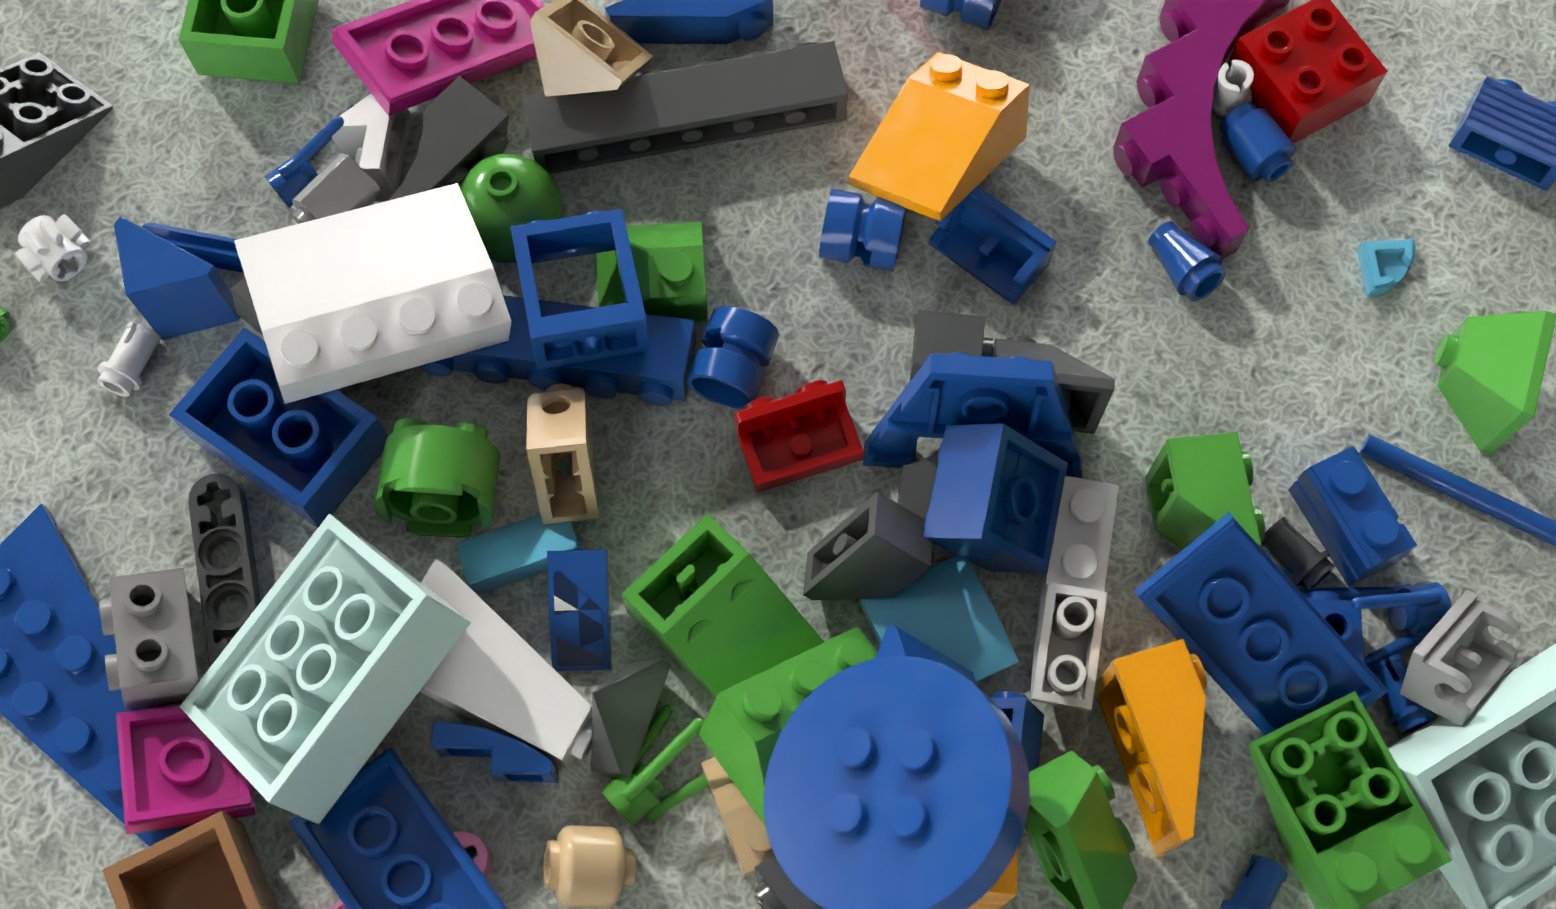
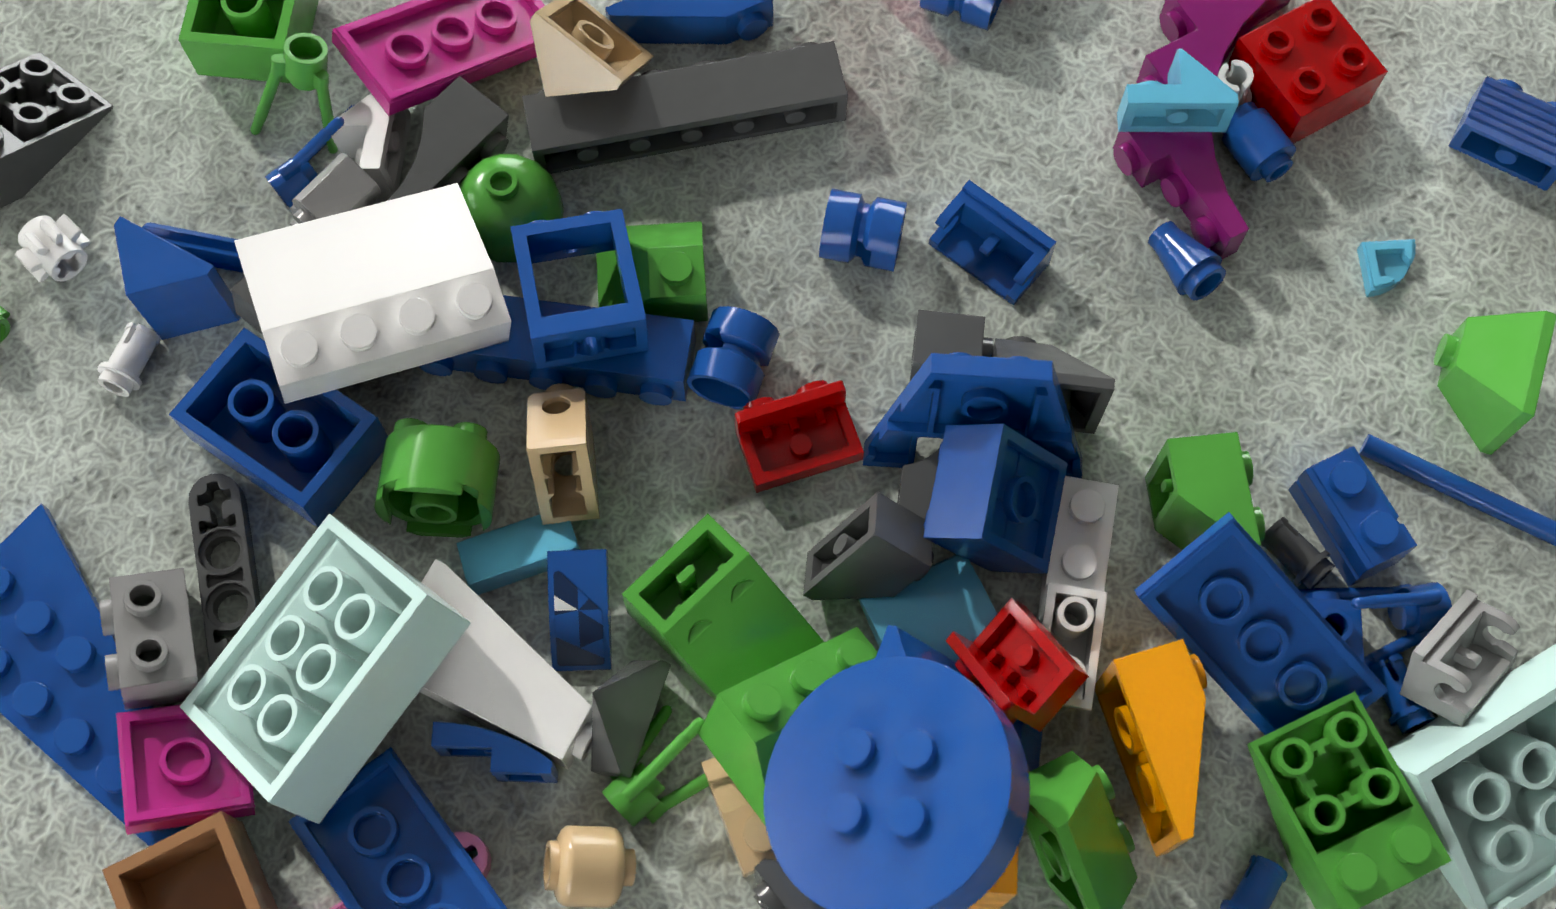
light orange slope [849,52,1030,222] -> none
none -> bright green plant [250,32,338,154]
none -> red bracket [946,597,1089,732]
none -> medium azure slope [1117,49,1239,132]

